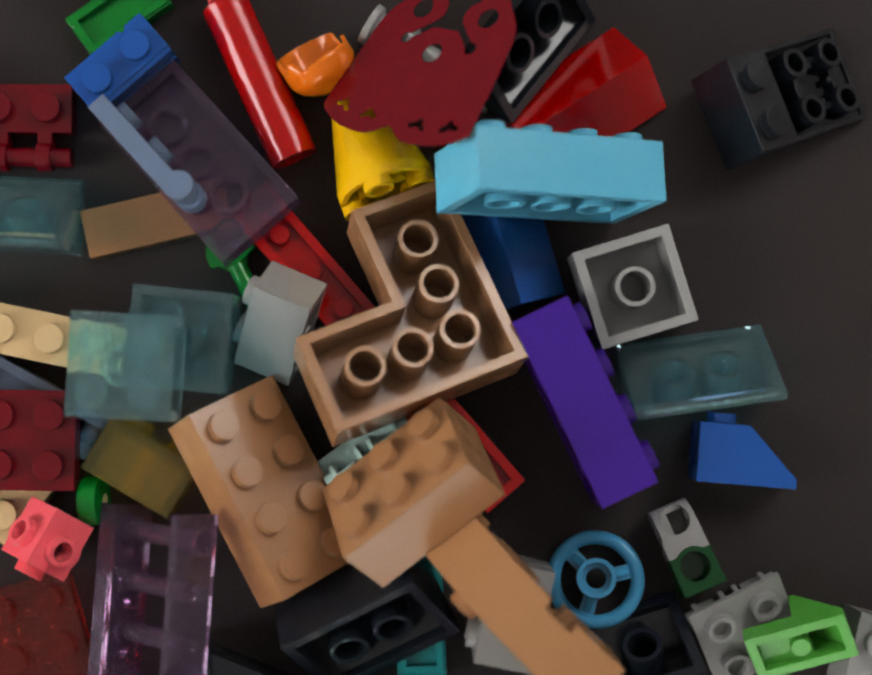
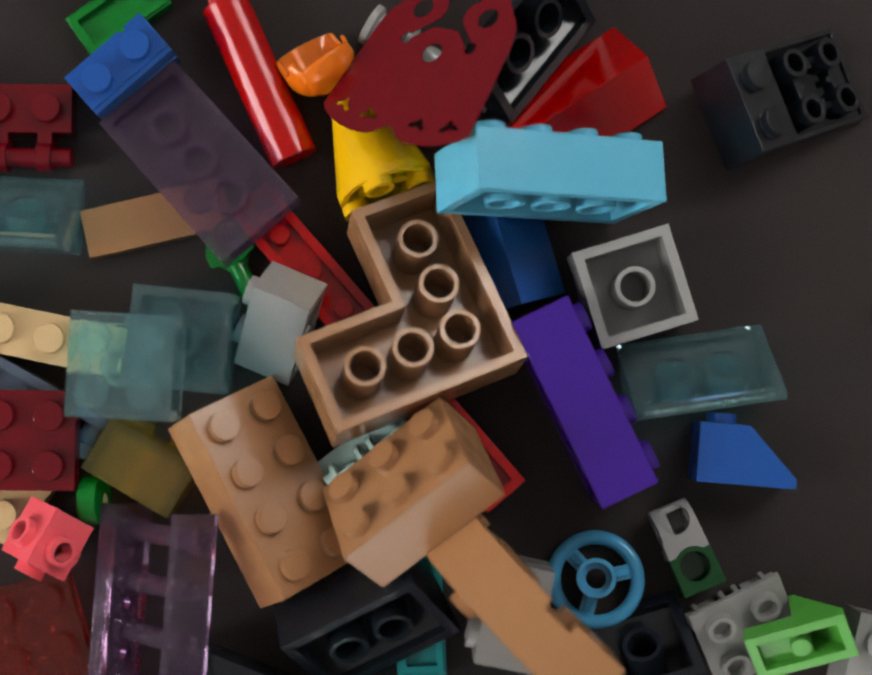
sand blue plate [88,94,208,214] -> none

